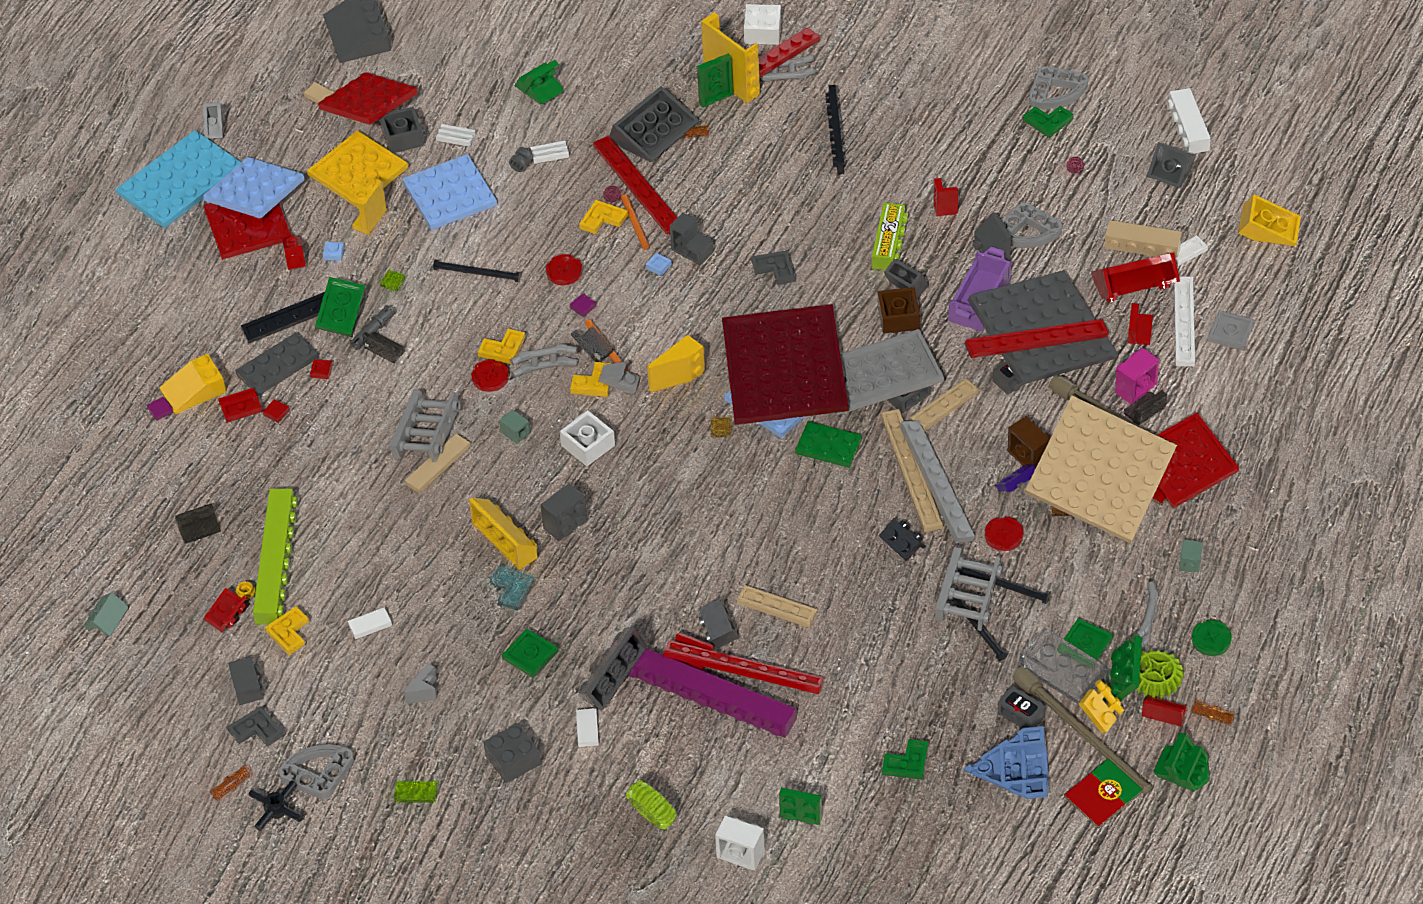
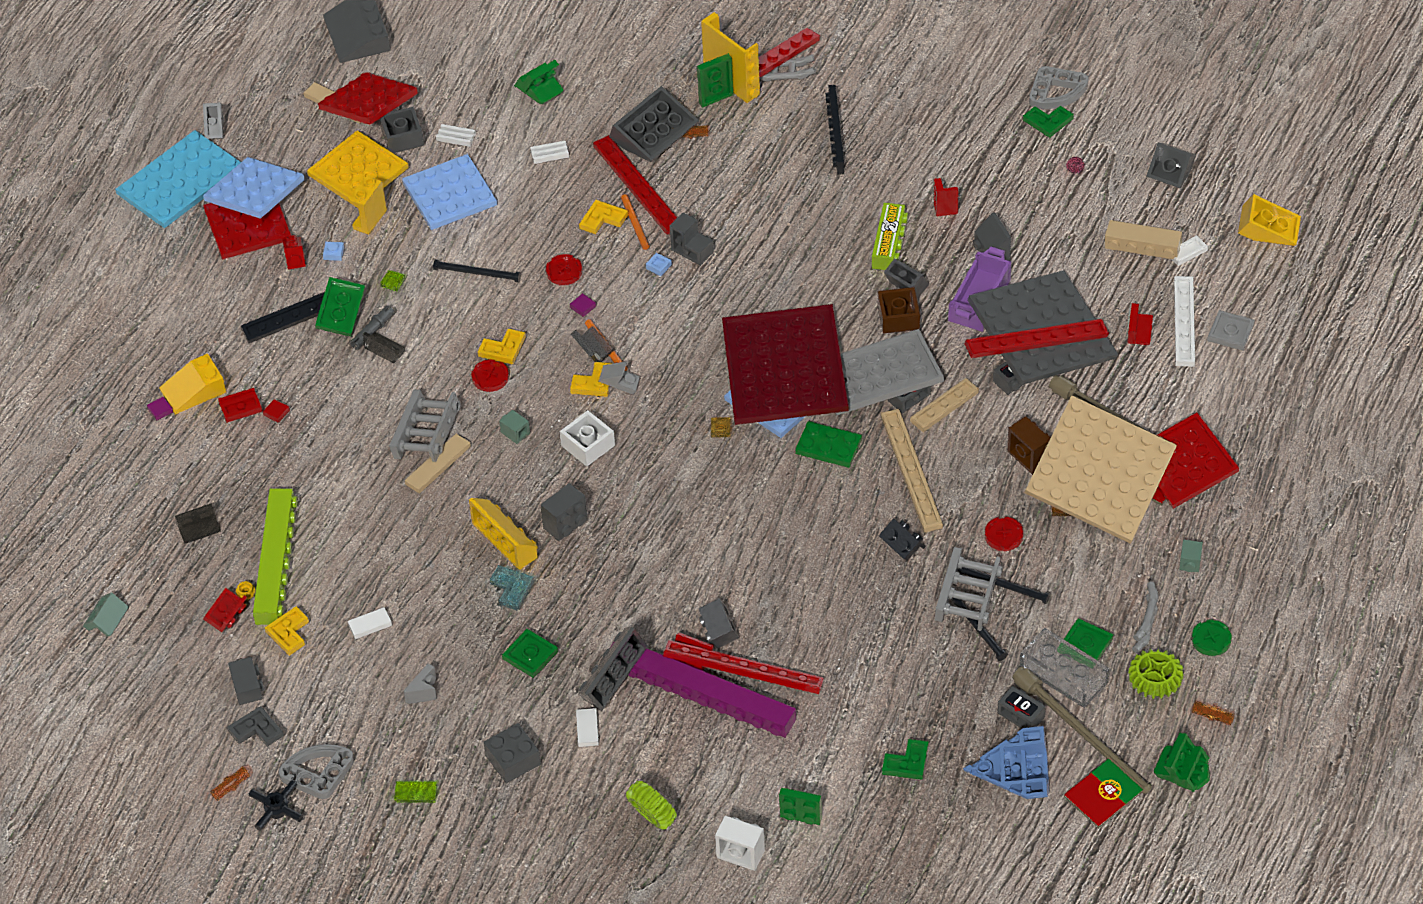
dark grey plate [235,332,318,396] -> none
red tile [310,359,333,379] -> none
dark grey wheel [509,147,533,172] -> none
light grey piece [510,344,578,378] -> none
clear pink plate [603,186,621,202] -> none
yellow slope [647,335,705,392] -> none
tan tile [737,585,817,628] -> none
white brick [744,4,781,45] -> none
dark grey plate [751,250,795,285] -> none
light grey plate [900,420,975,543] -> none
dark purple plate [995,465,1036,493] -> none
light grey beam [1001,203,1062,248] -> none
yellow plate [1078,679,1124,733] -> none
red windscreen [1091,252,1180,302] -> none
green plate [1110,634,1142,701] -> none
dark pink brick [1115,348,1159,405] -> none
clear smoke panel [1124,390,1167,425] -> none
red panel [1142,696,1187,727] -> none
white brick [1166,88,1211,153] -> none

